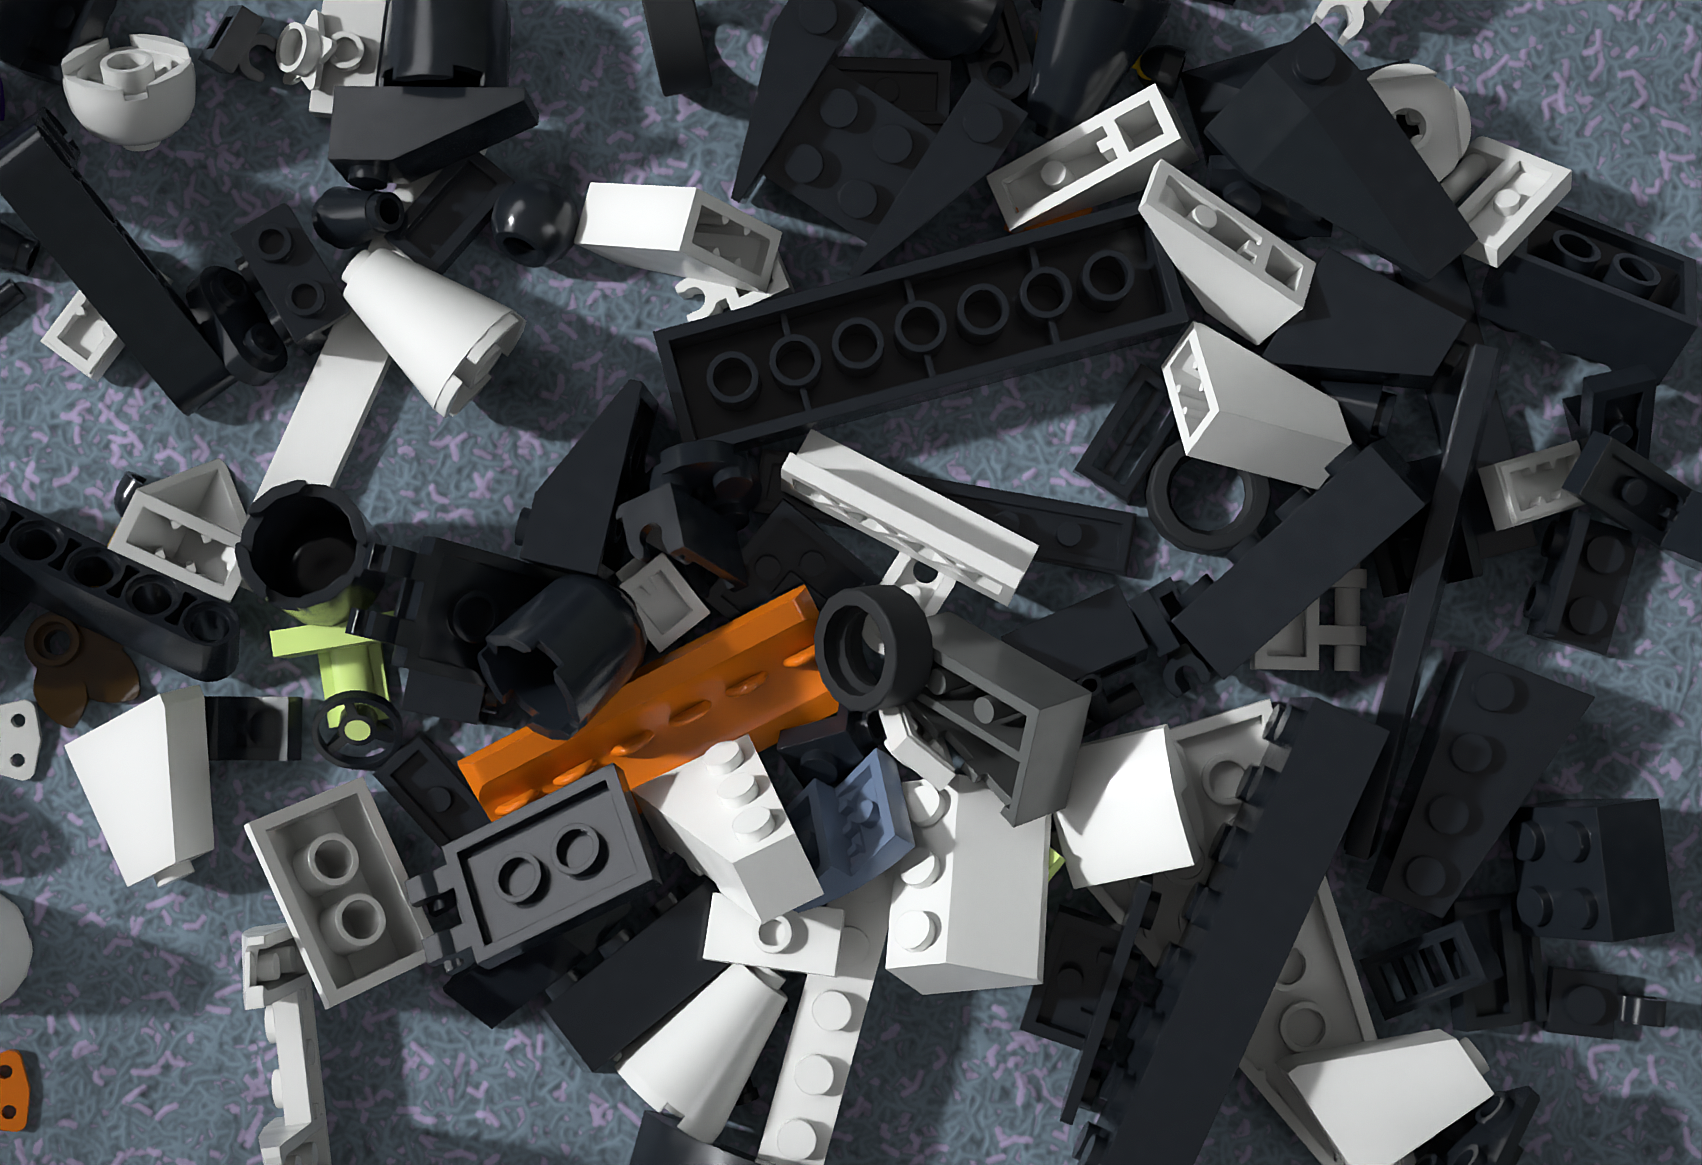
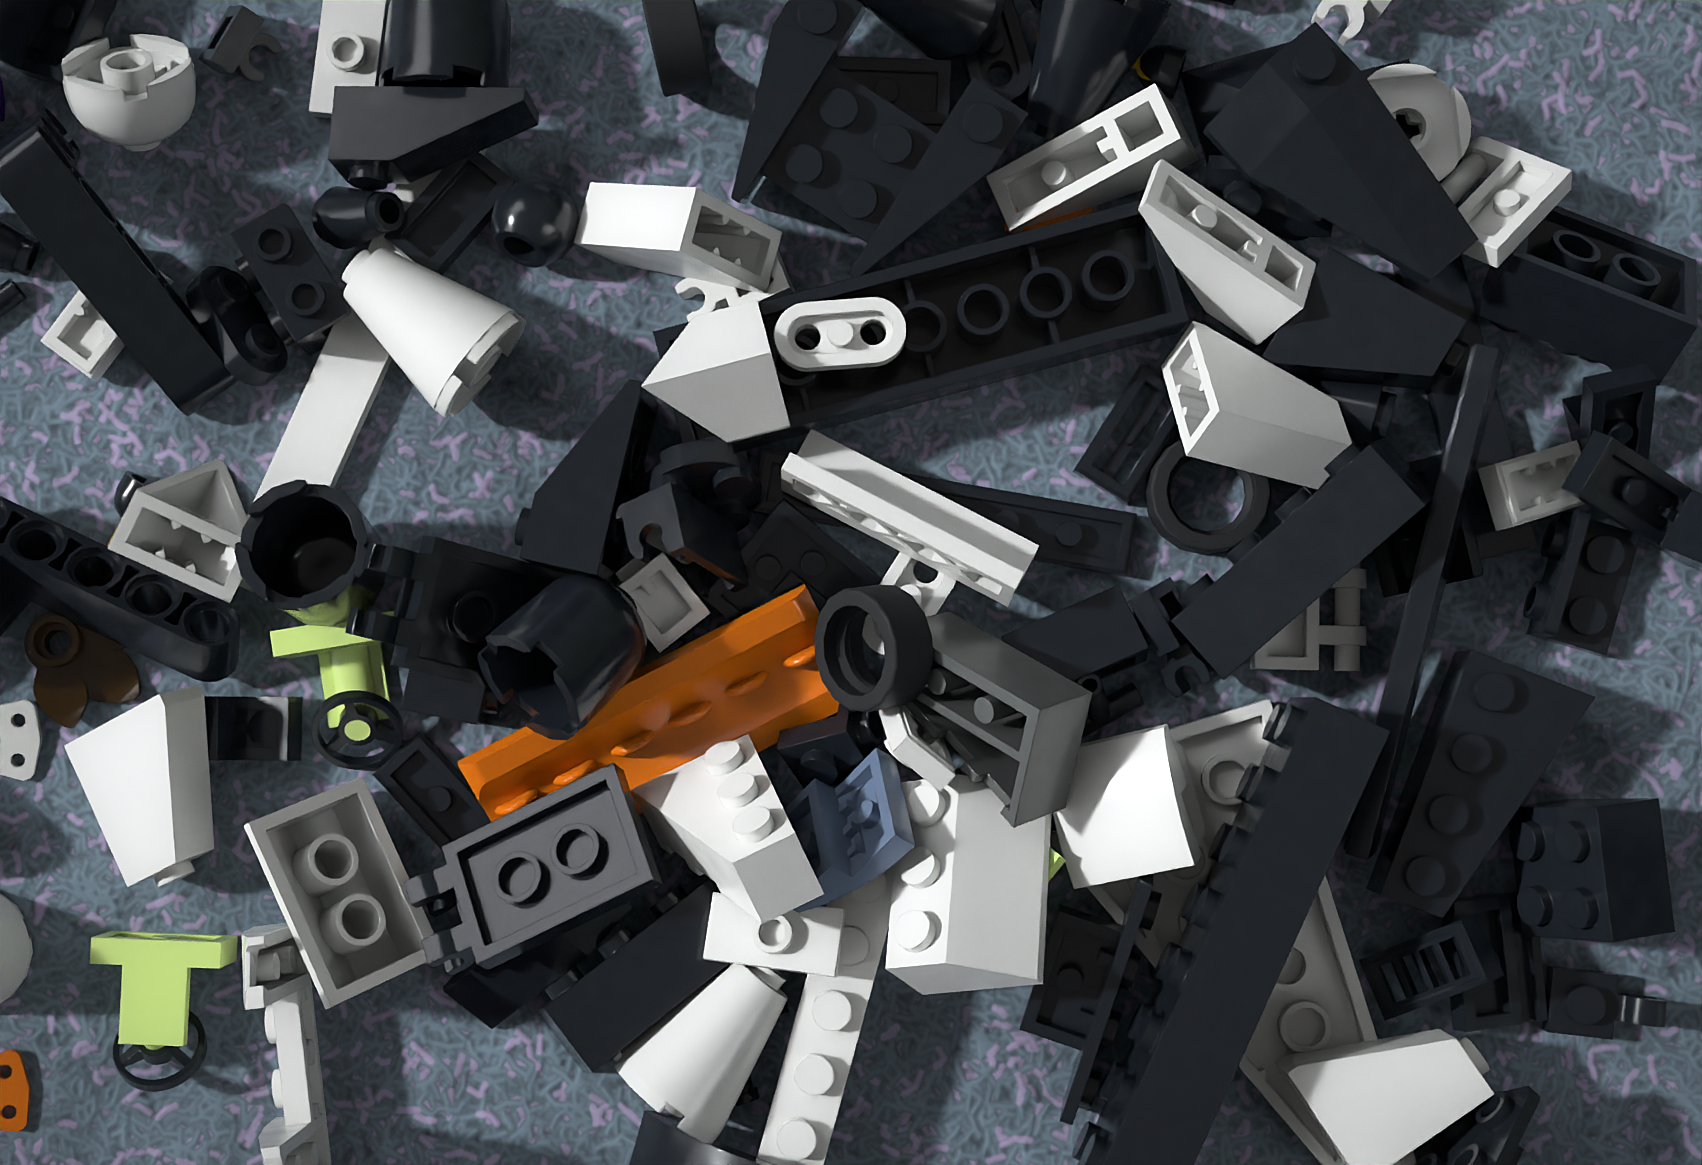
white plate [276,9,337,91] -> none
none -> yellowish green piece [90,931,238,1092]
none -> white slope [641,300,790,443]
none -> white plate [774,297,906,372]

